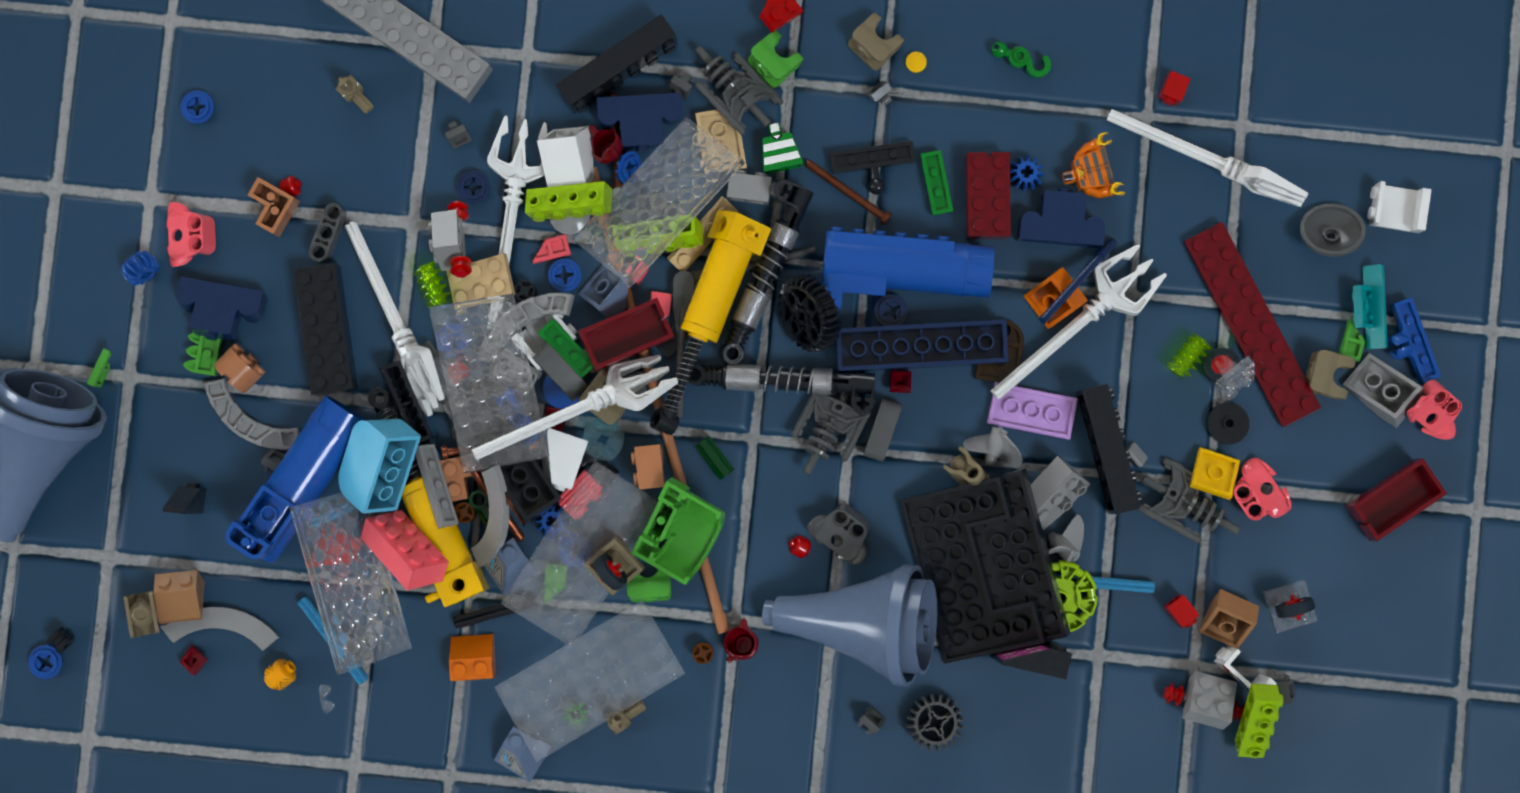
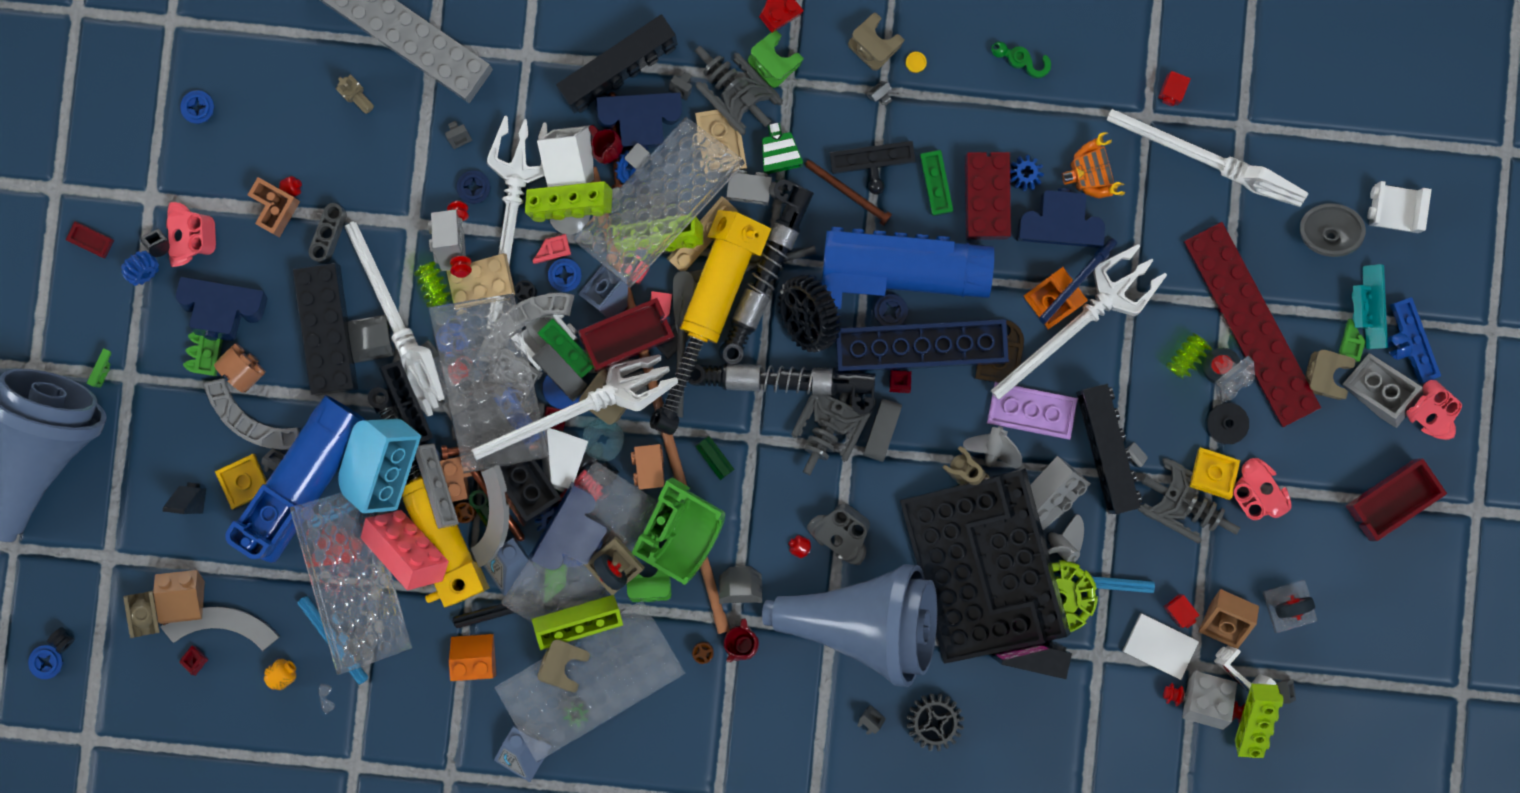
dark tan axle [604,699,646,735] -> none
none -> dark red tile [66,222,114,259]
none -> black brick [140,229,170,257]
none -> yellow tile [215,454,267,510]
none -> dark grey slope [348,314,395,363]
none -> dark blue brick [529,482,607,570]
none -> lime brick [531,595,623,650]
none -> dark tan piece [537,640,591,693]
none -> light grey slope [625,143,652,171]
none -> dark grey slope [719,566,762,604]
none -> white tile [1122,613,1199,680]

